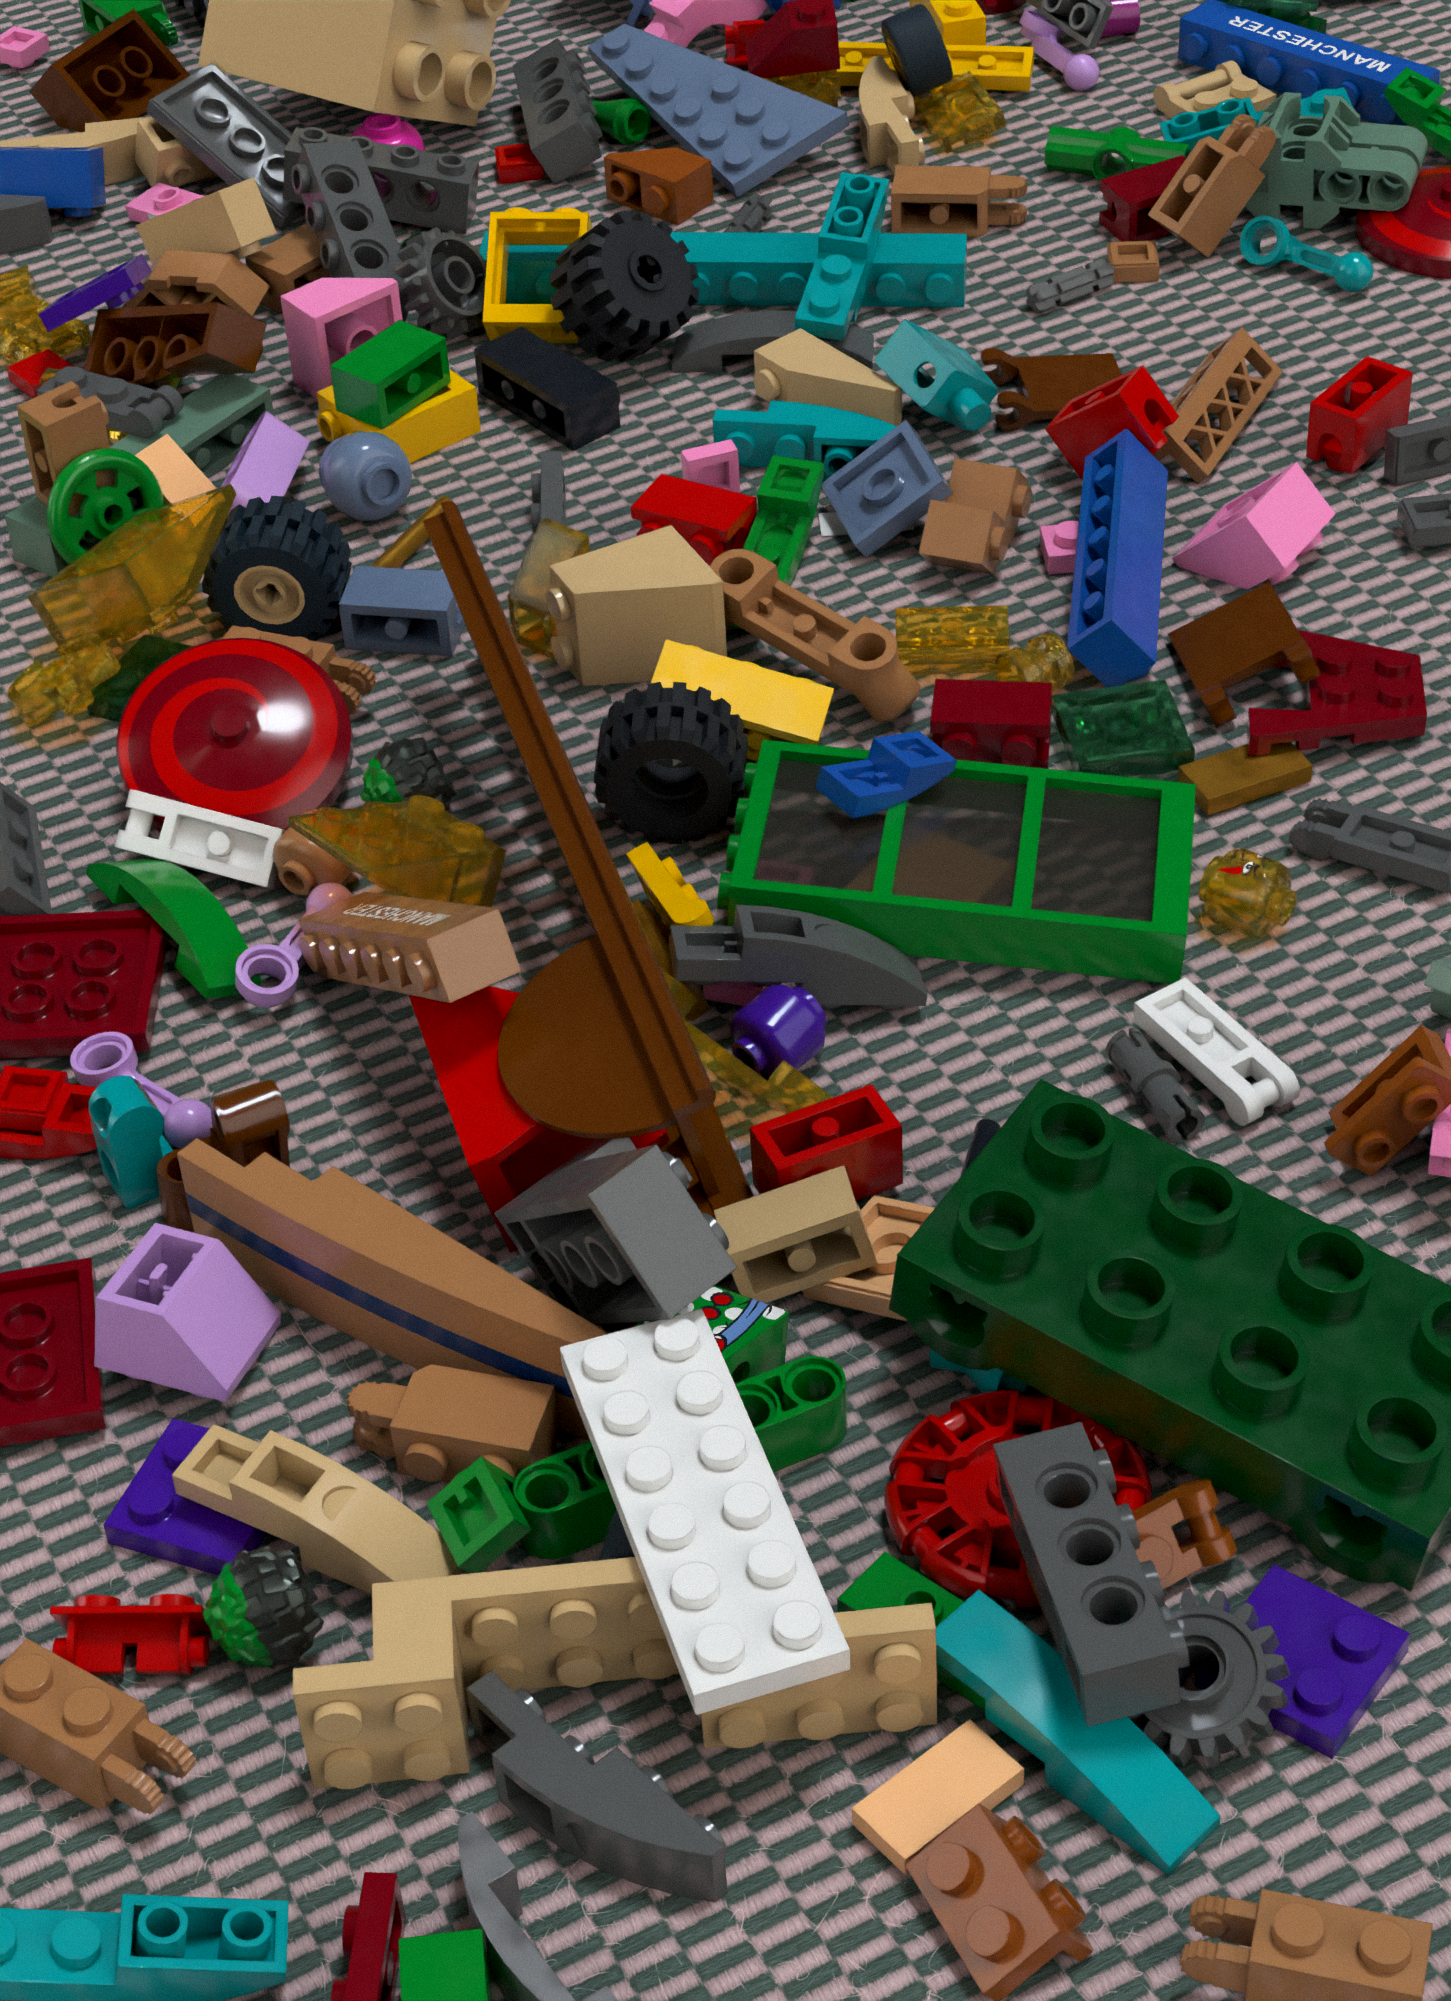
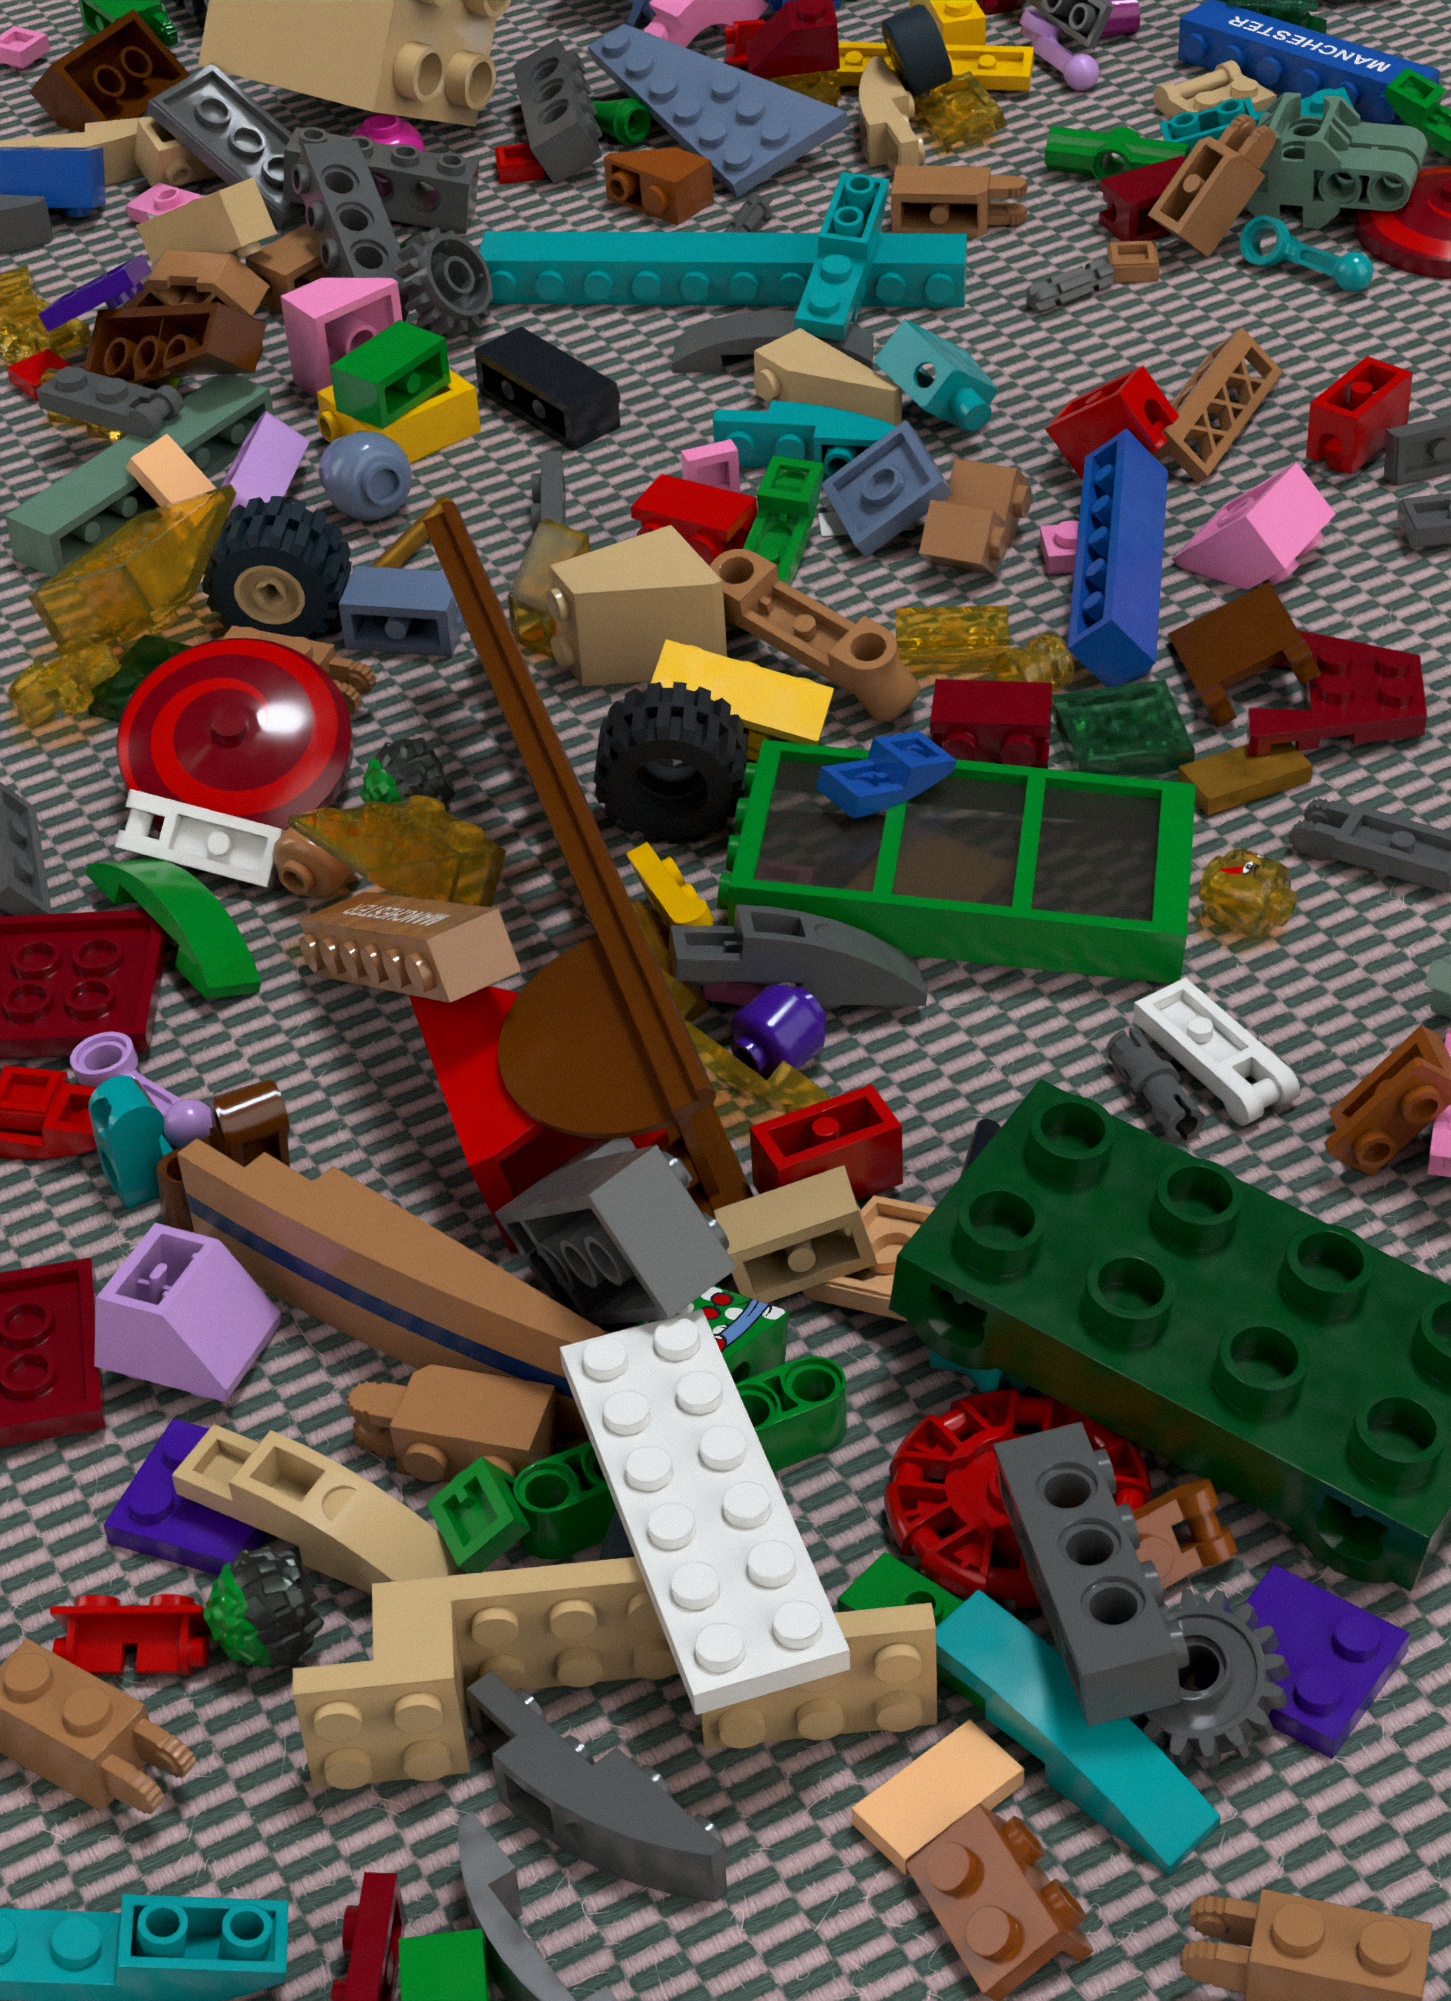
medium nougat brick [17,381,115,516] -> none
green plate [46,448,164,577] -> none
lavender piece [235,883,353,1008] -> none
yellow window [482,207,593,343] -> none
black wheel [549,210,700,362] -> none
reddish brown flag [981,348,1122,431] -> none

